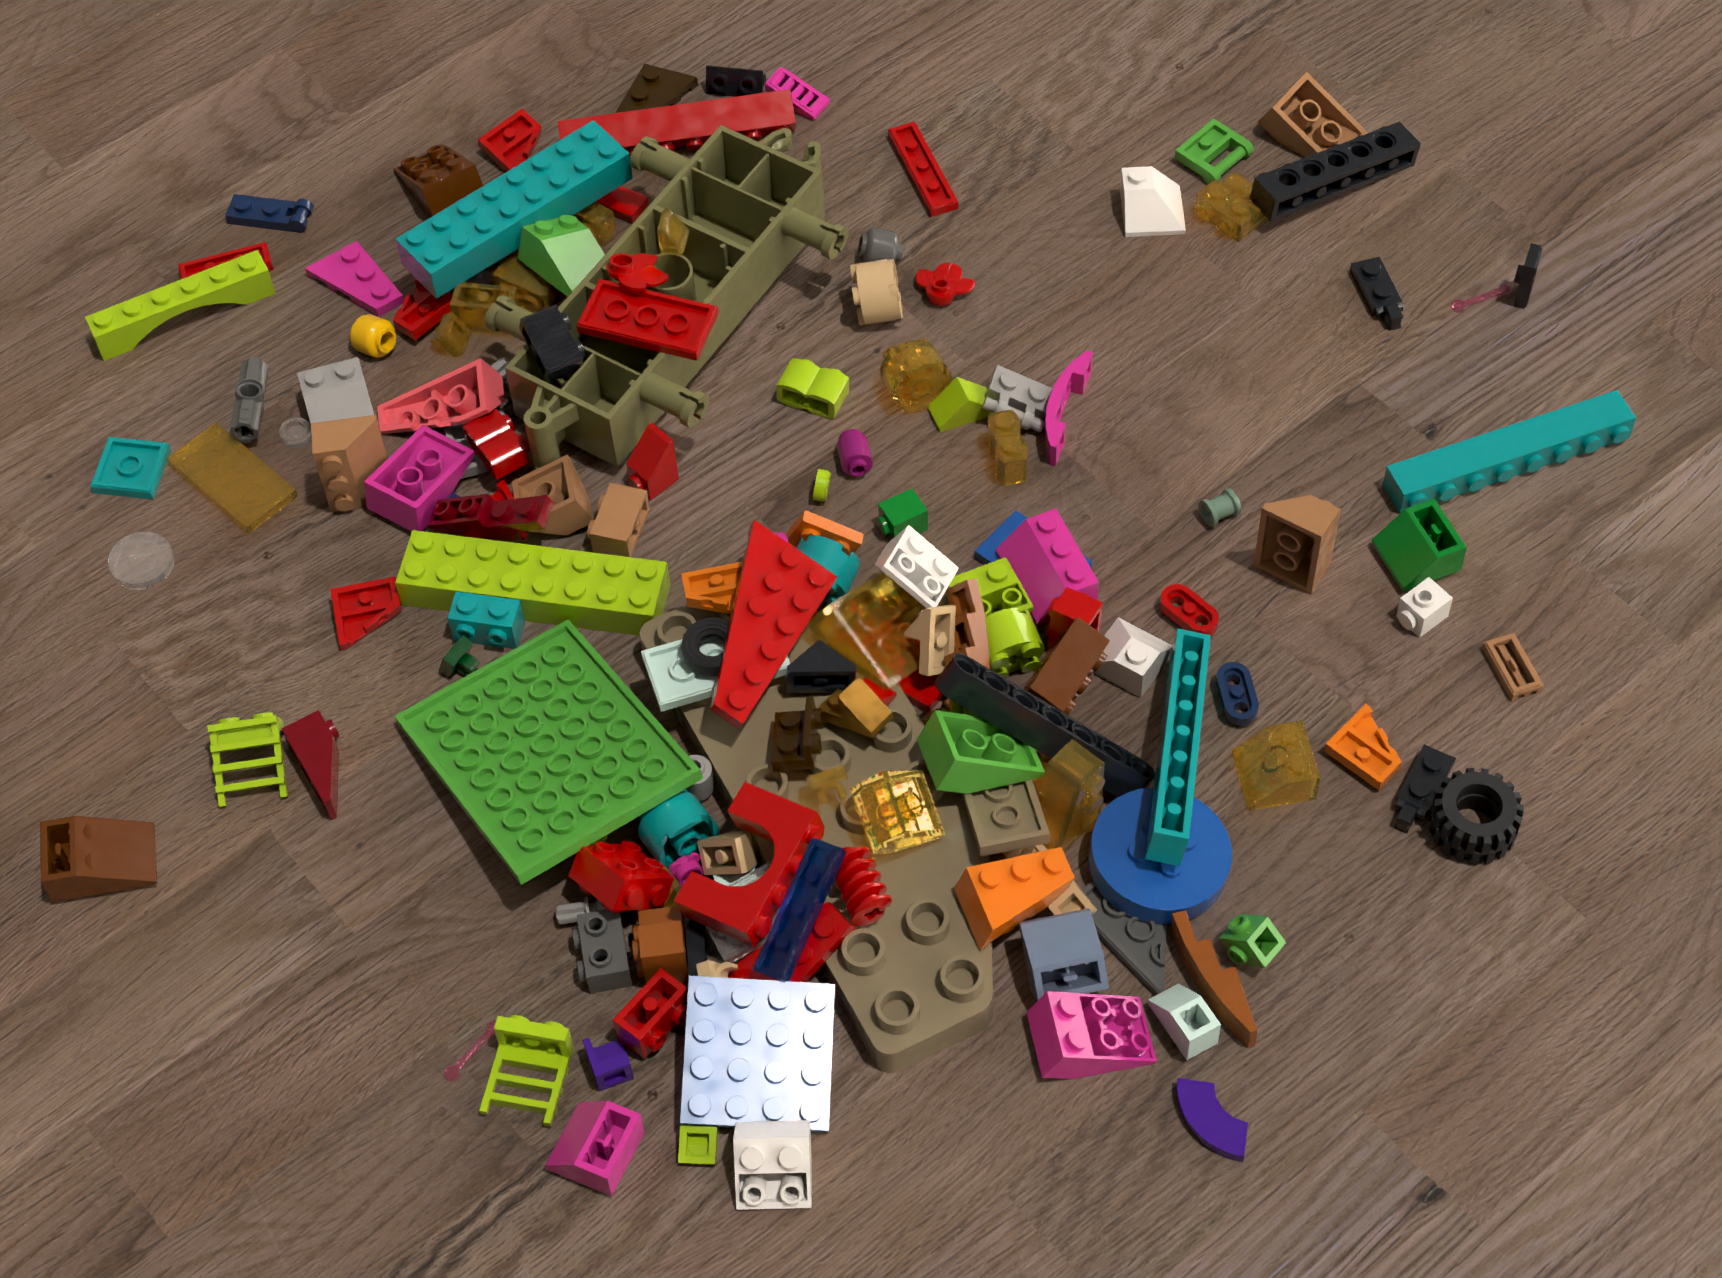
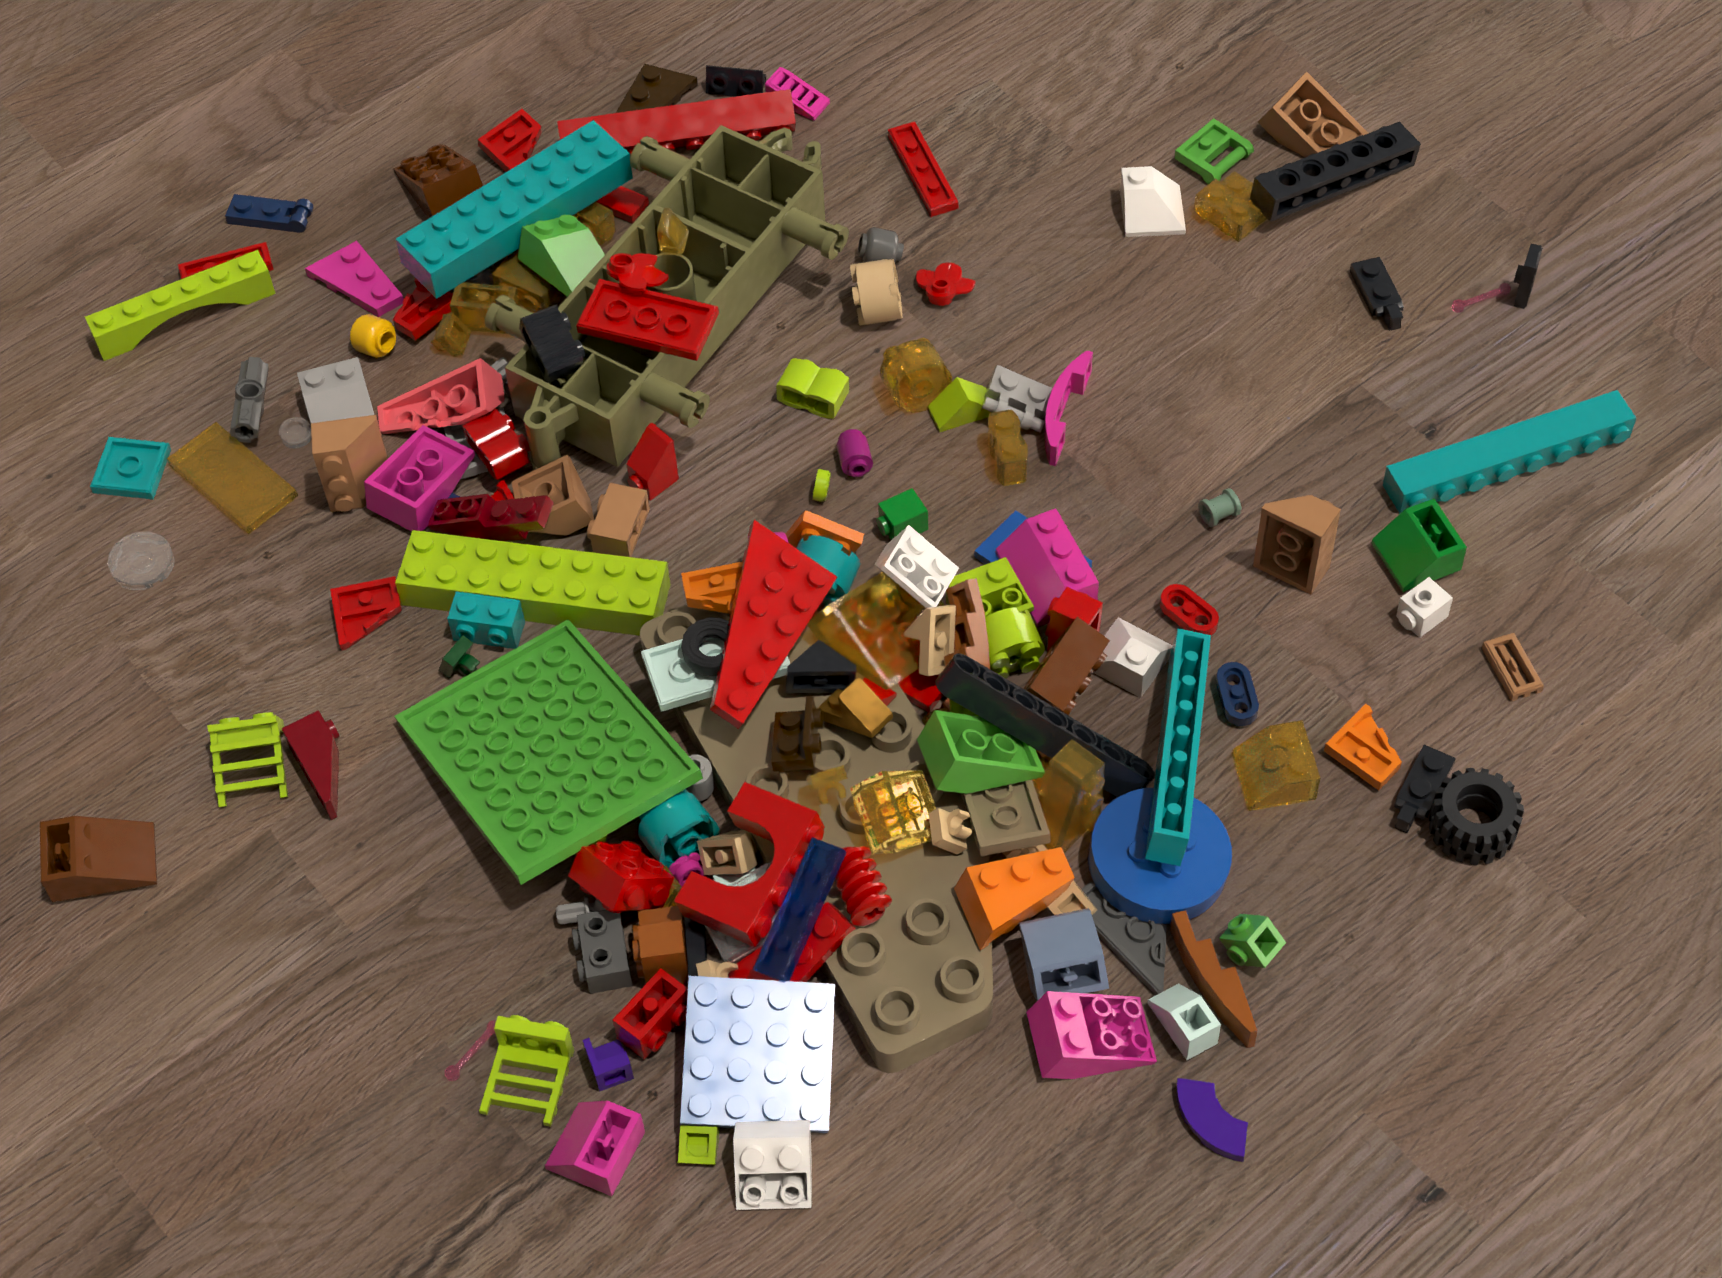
none -> tan tile [928,808,972,854]

